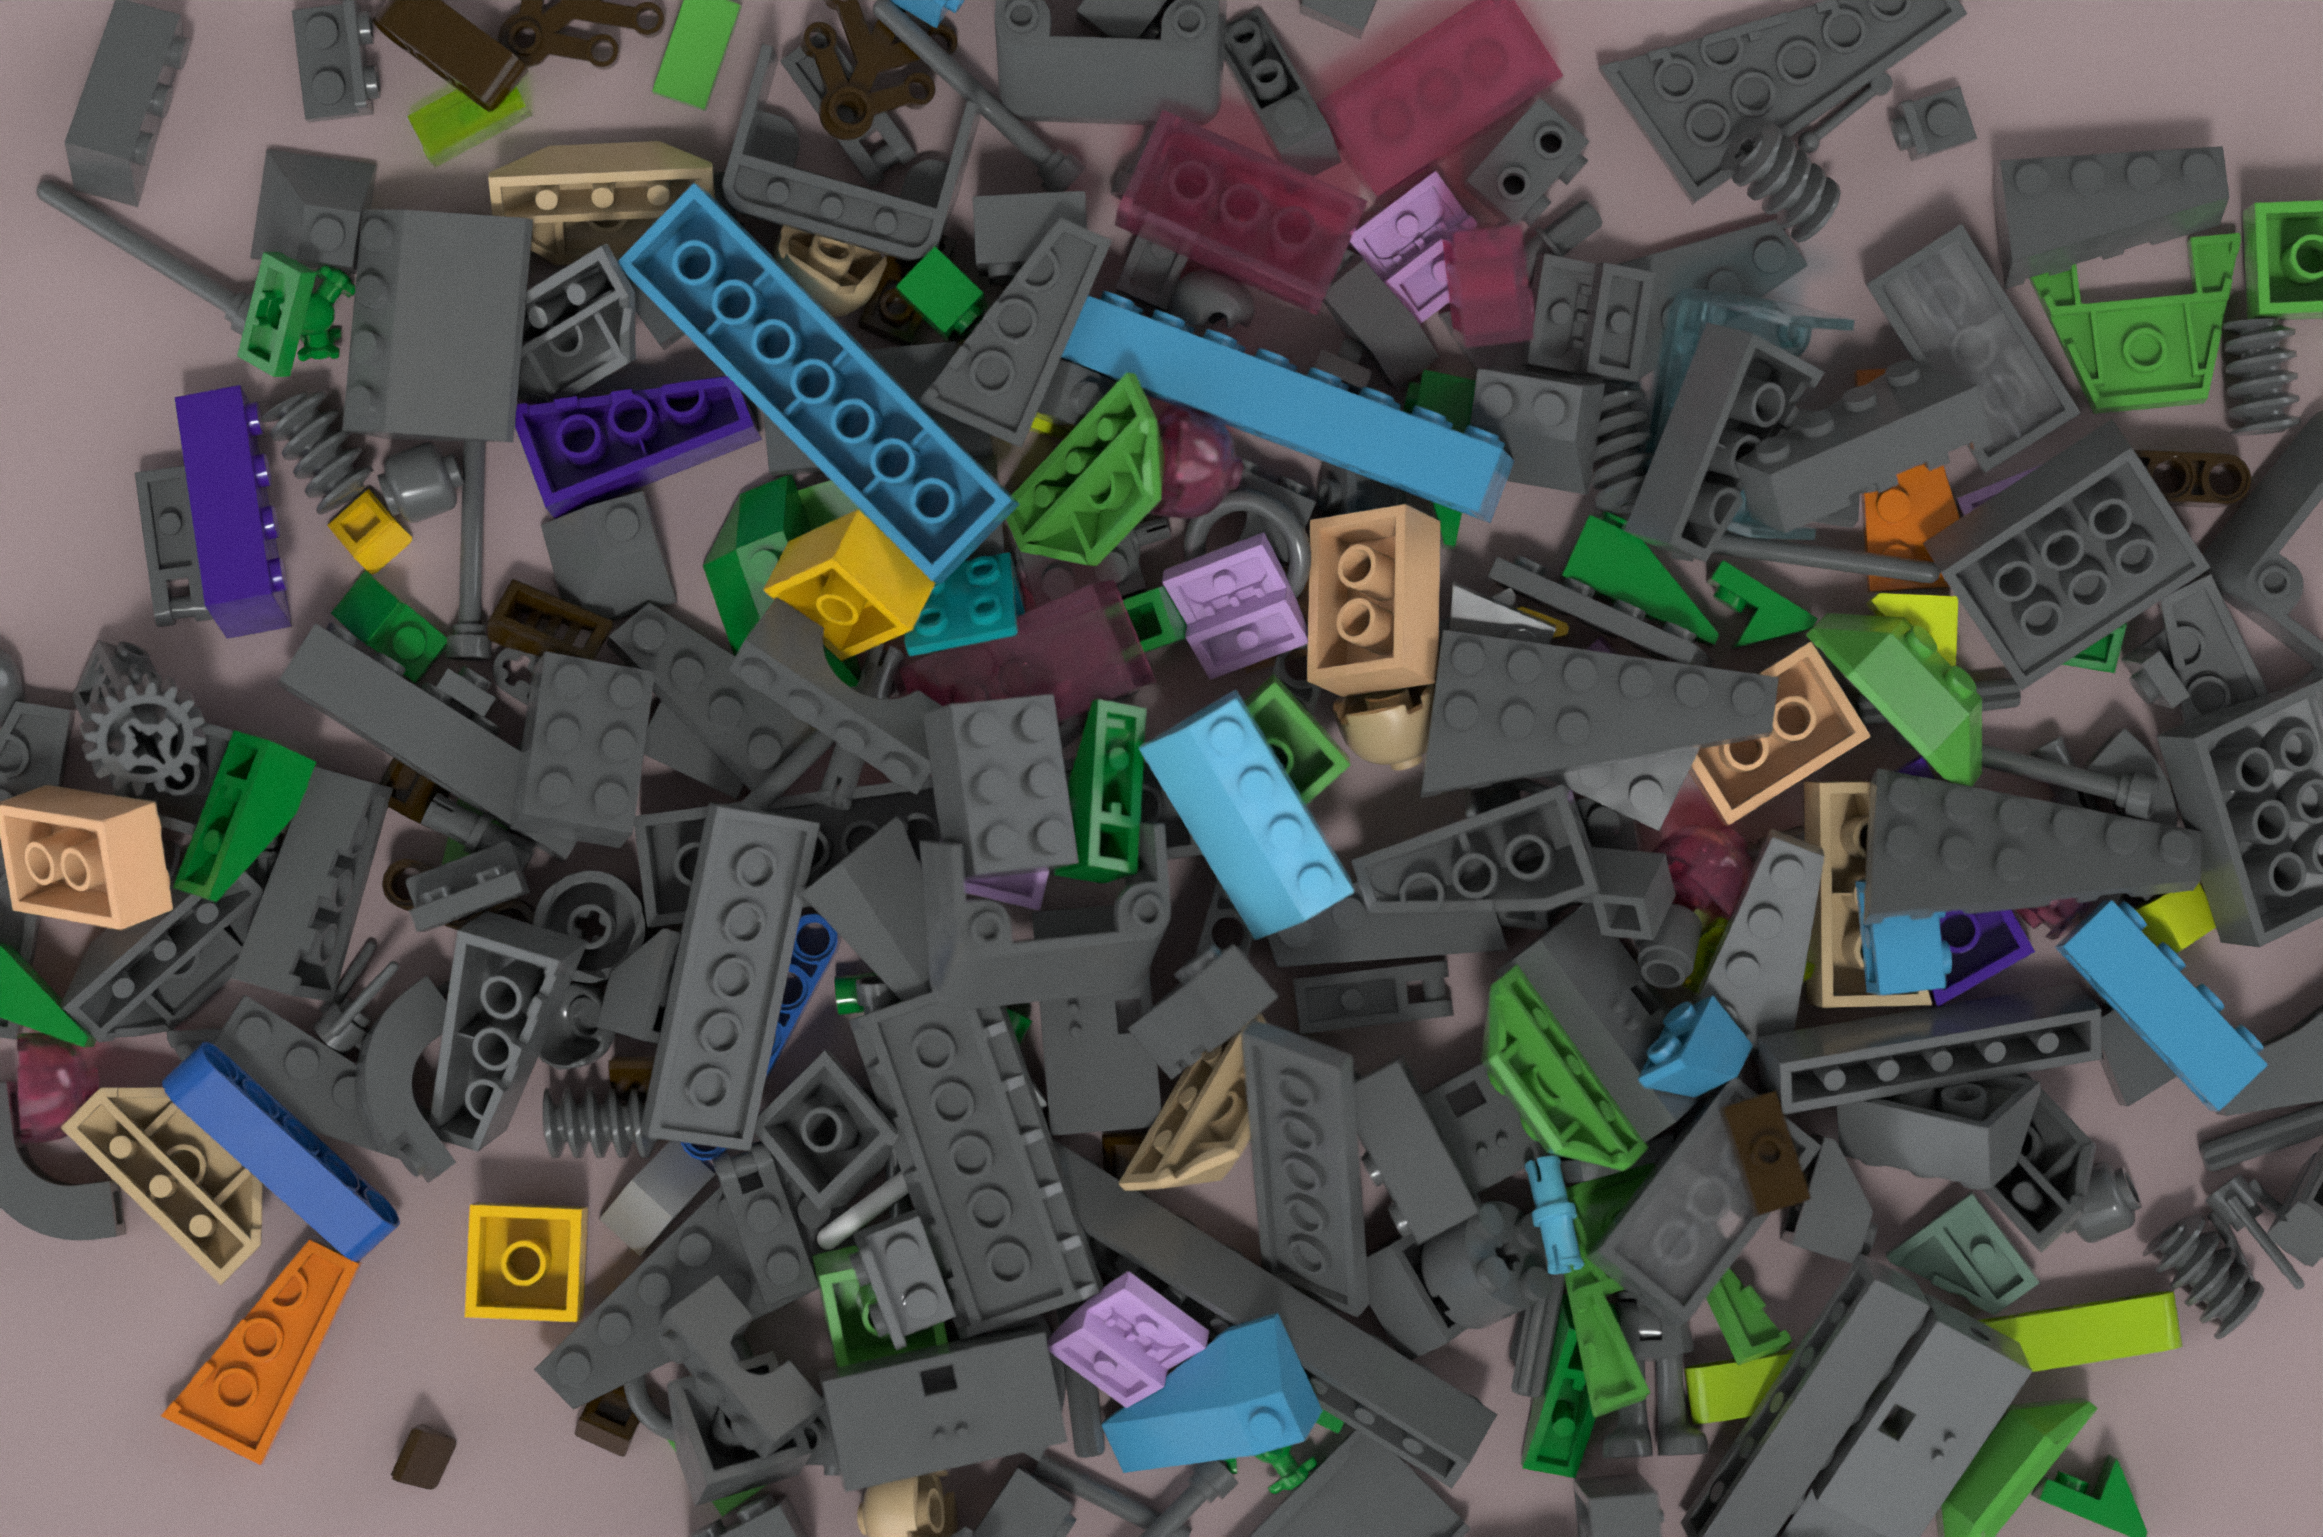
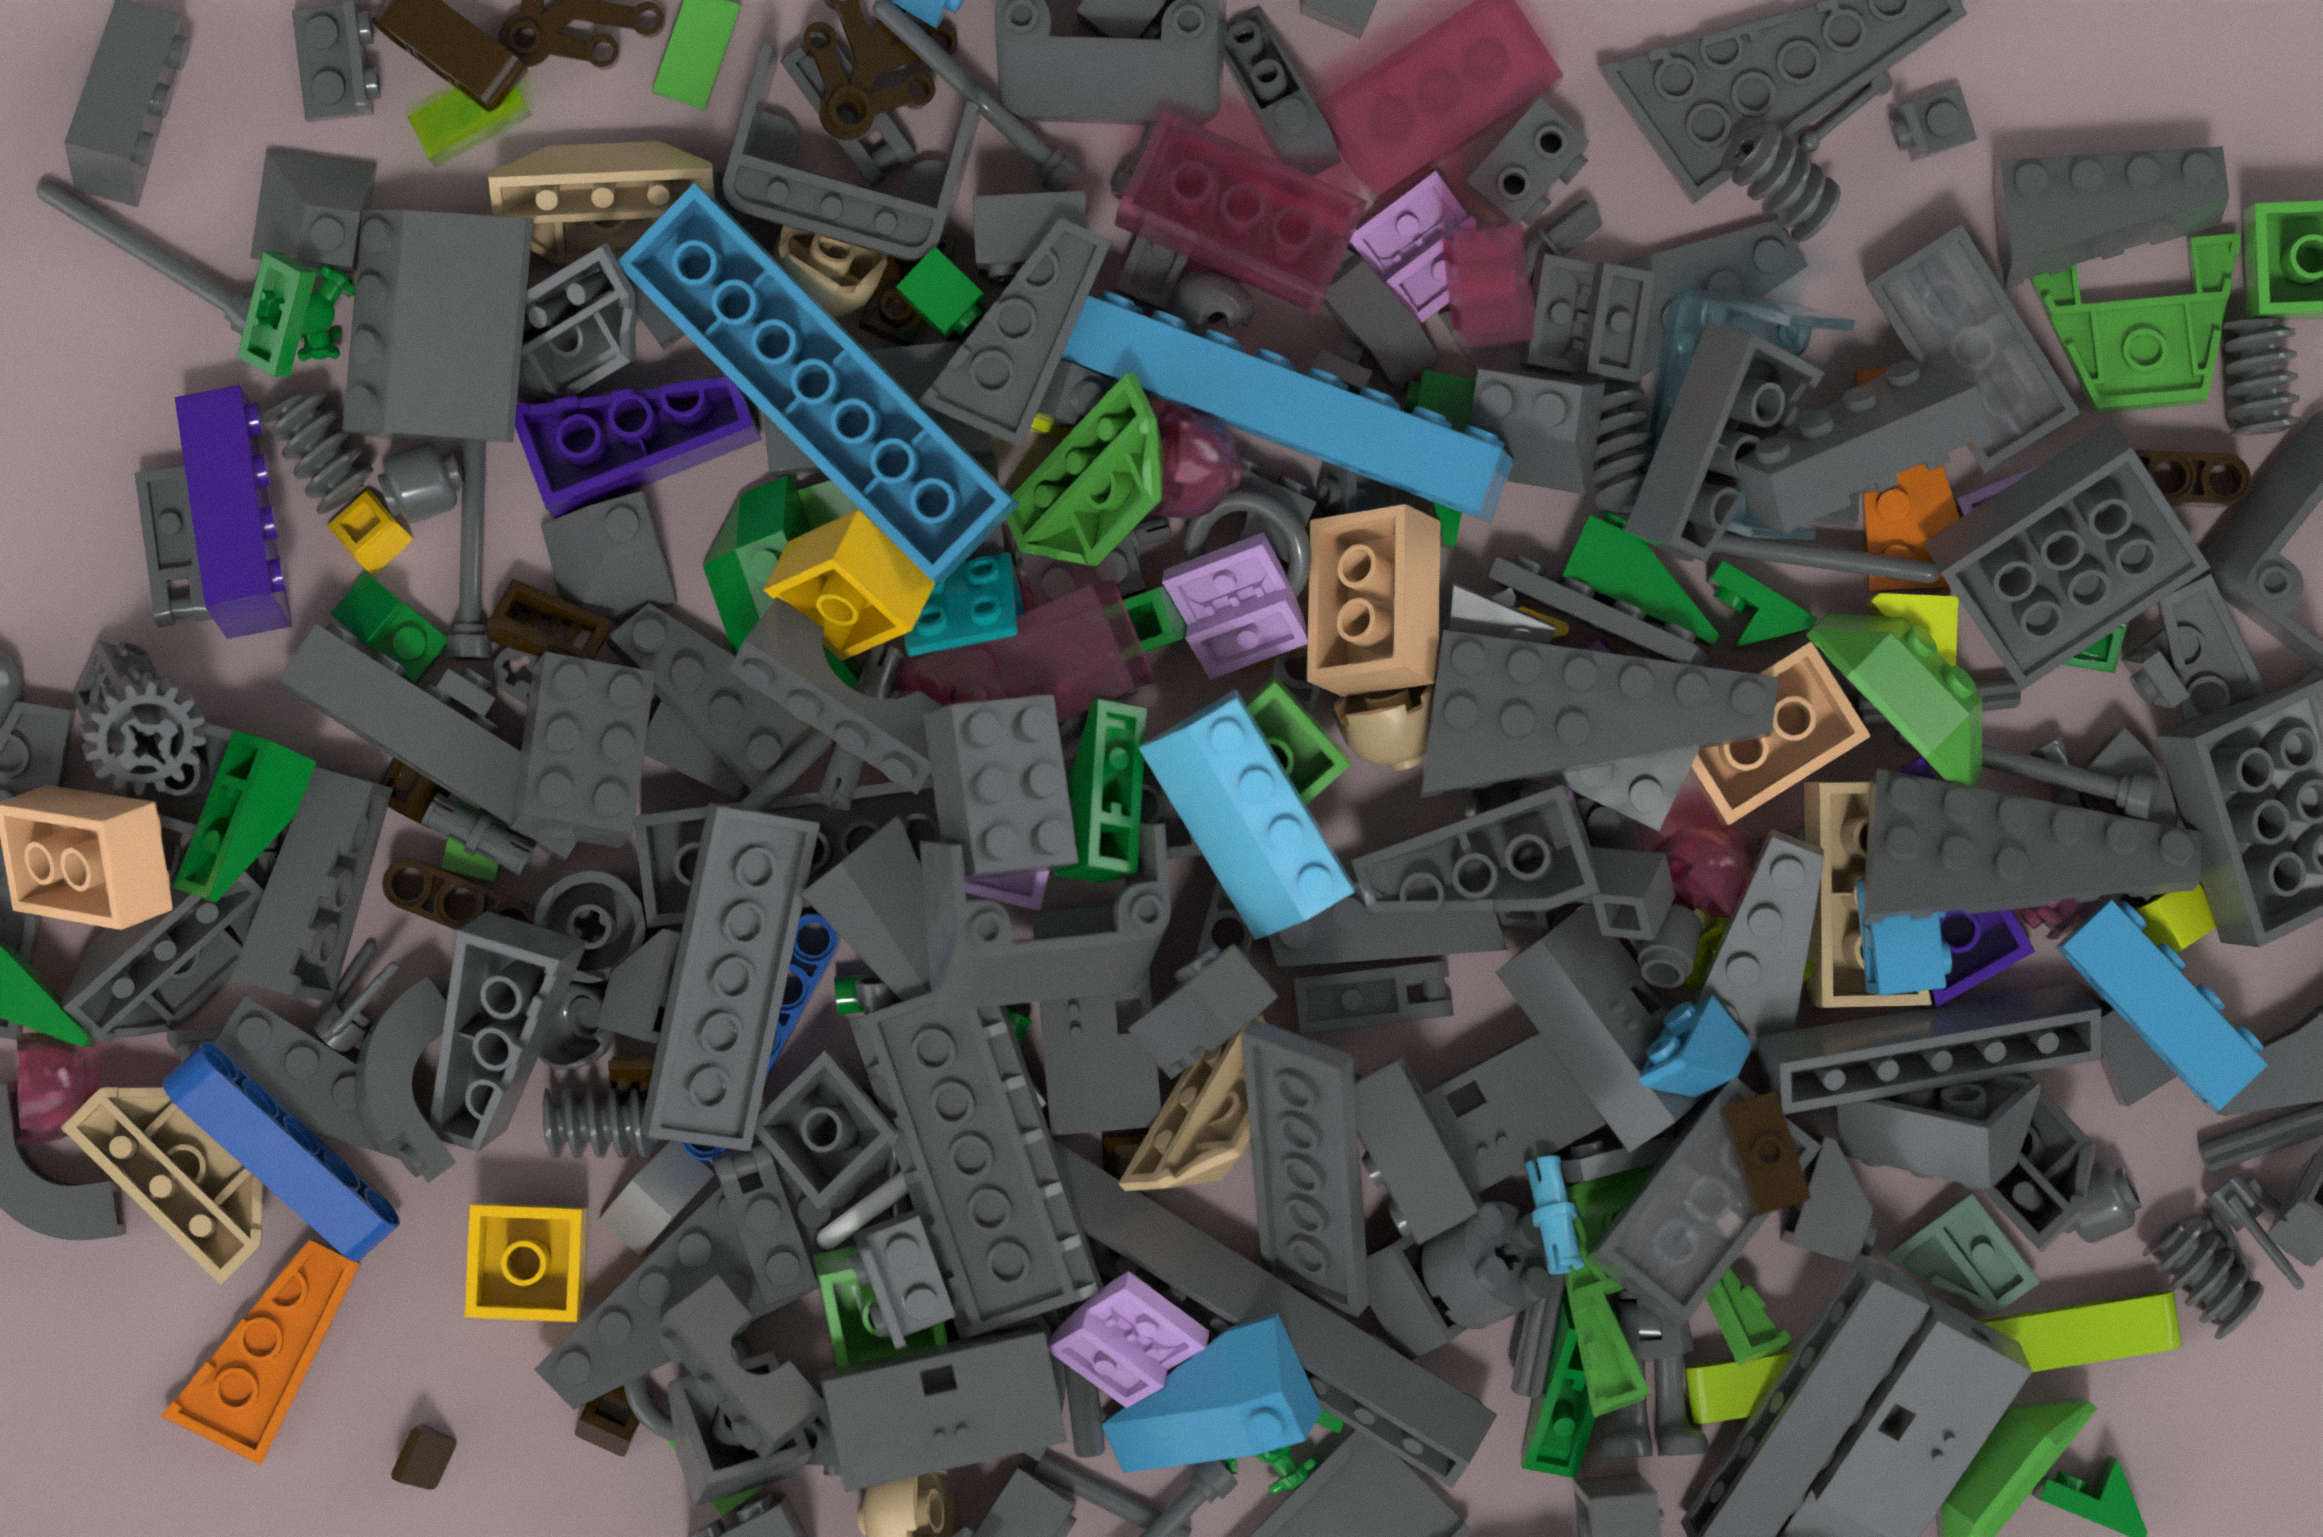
dark grey bracket [406,841,530,932] -> none
bright green wedge [1481,964,1648,1171] -> none

